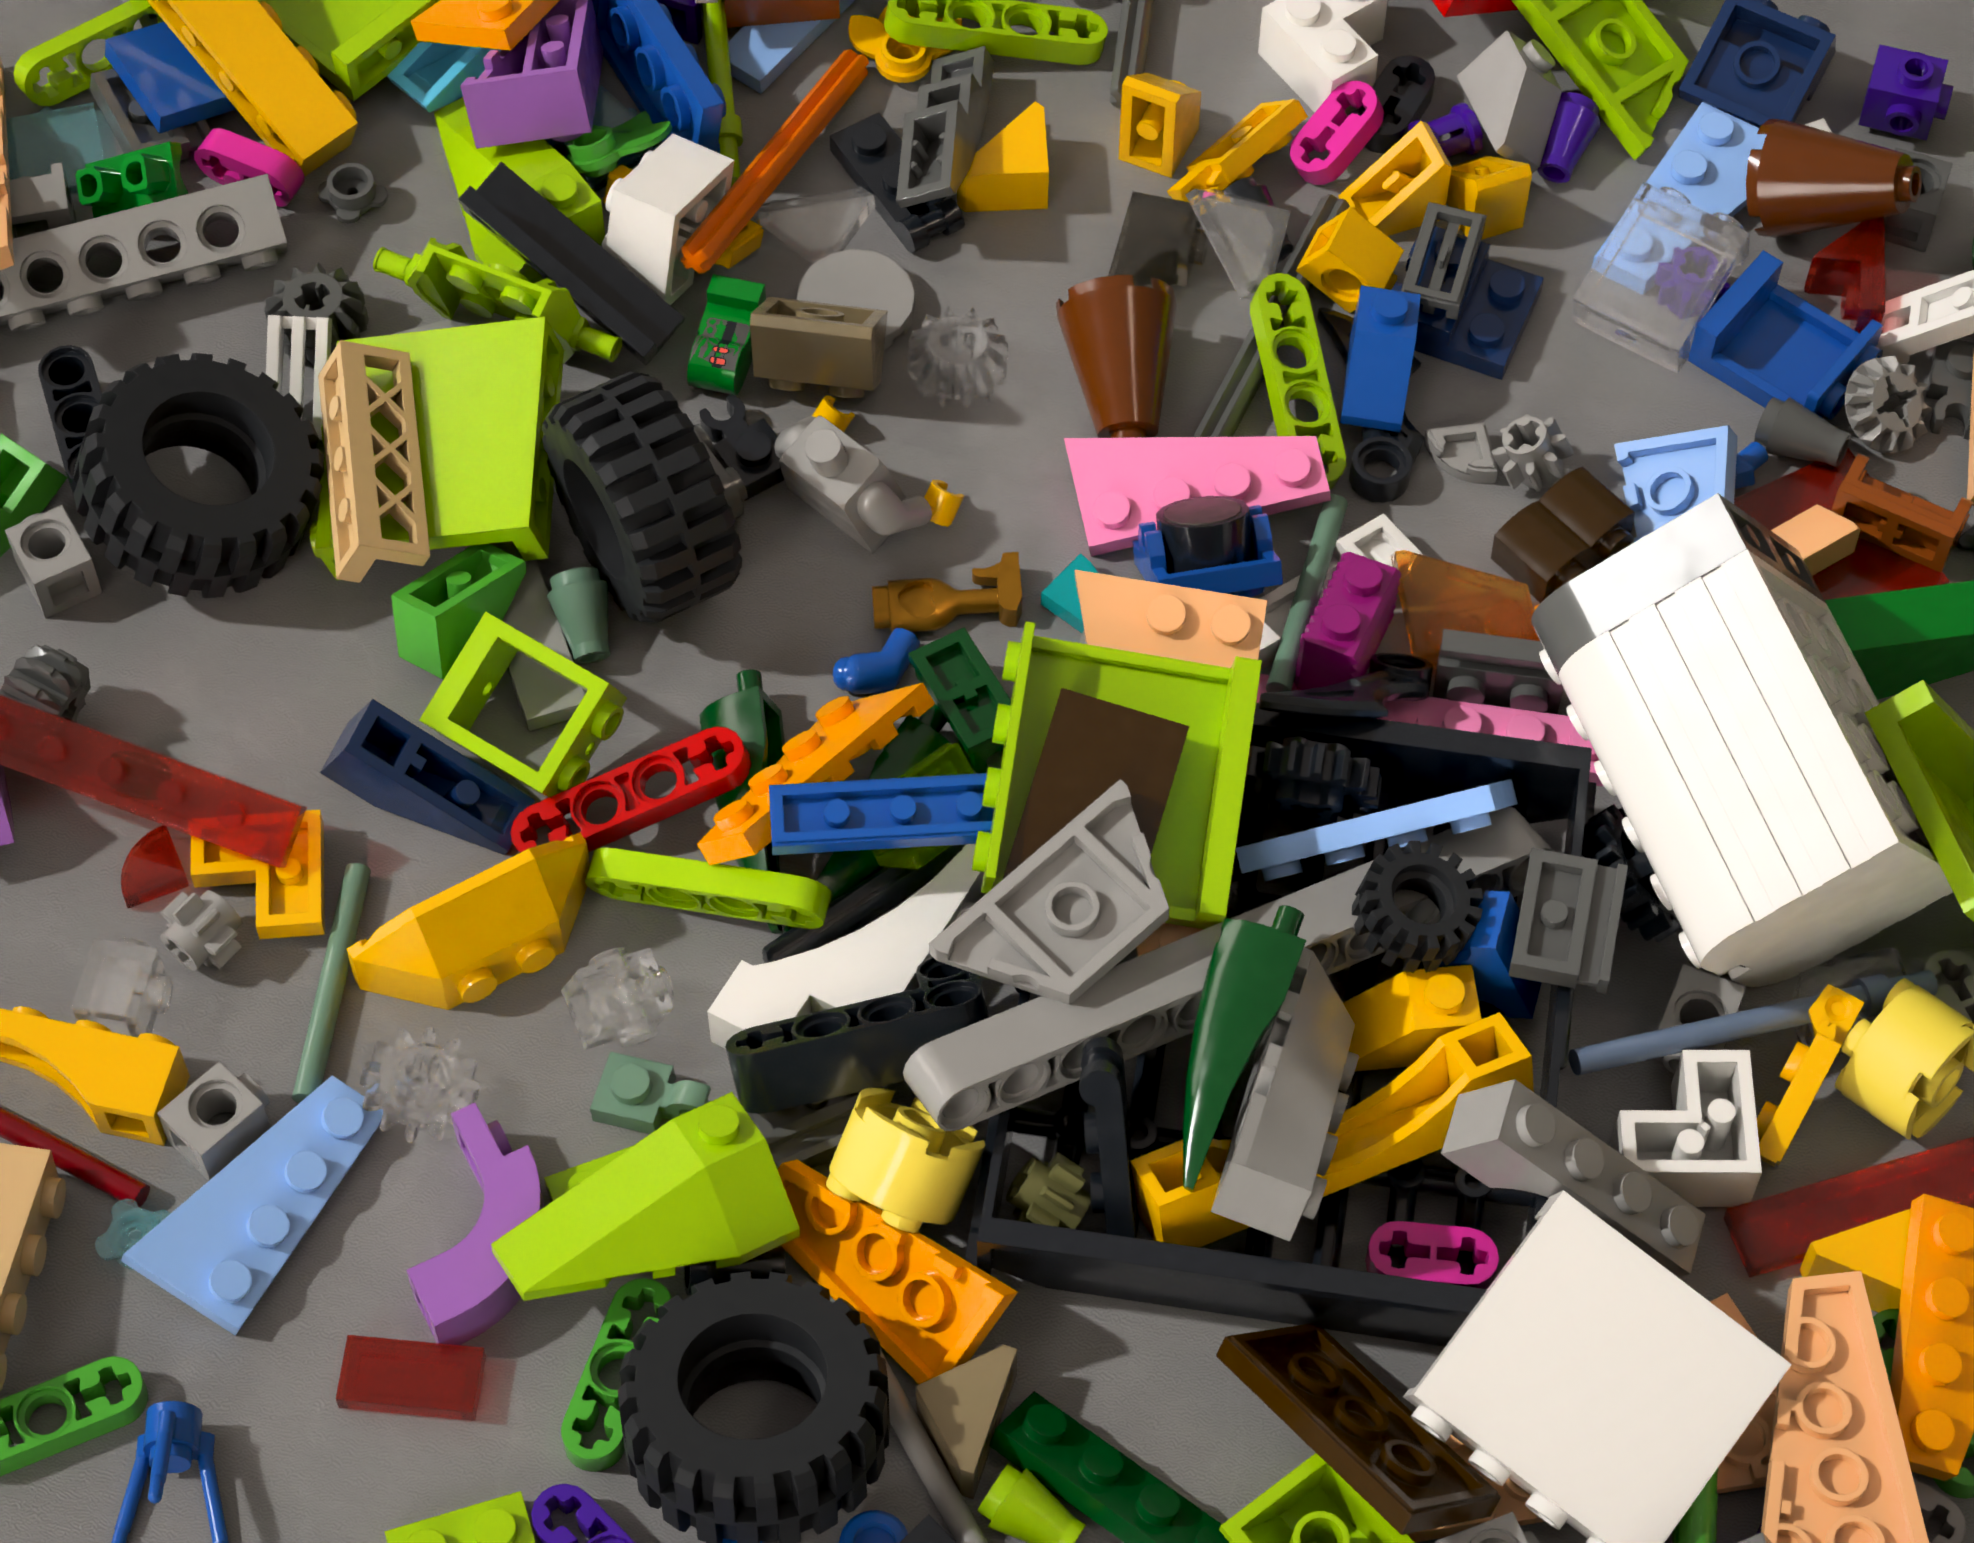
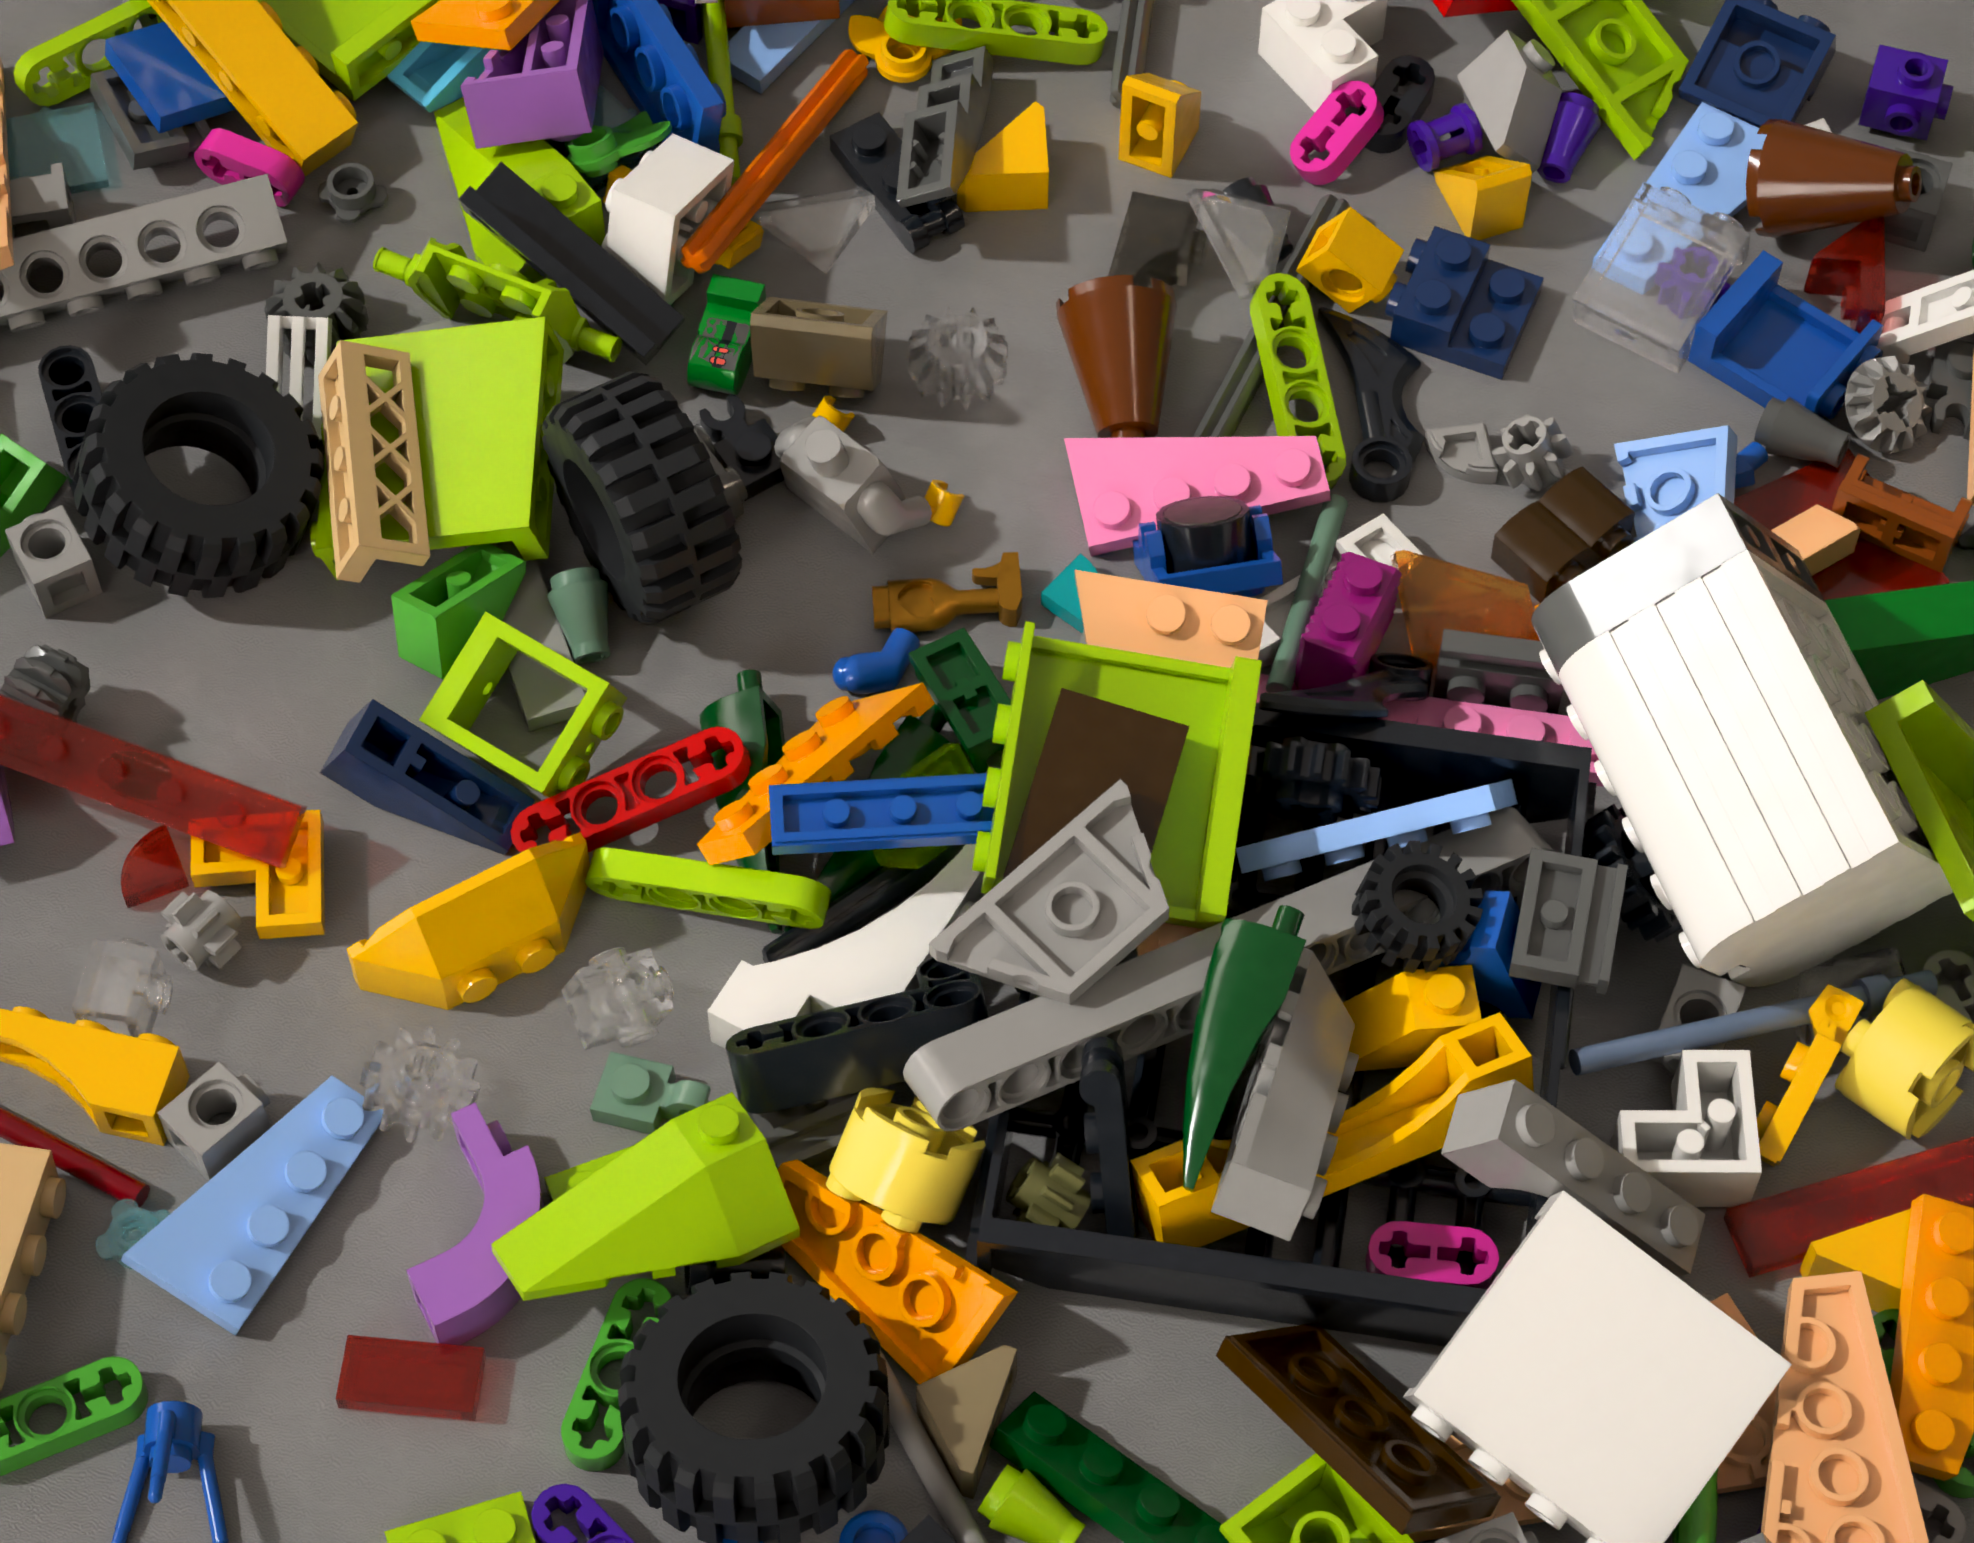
green hips [75,141,188,218] -> none
sand green bar [292,863,371,1103] -> none
light grey tile [796,249,915,350] -> none
yellow hinge [1167,99,1308,220] -> none
yellow slope [1338,121,1452,236] -> none
blue slope [1340,285,1421,432] -> none
dark grey tile [1401,202,1487,320] -> none

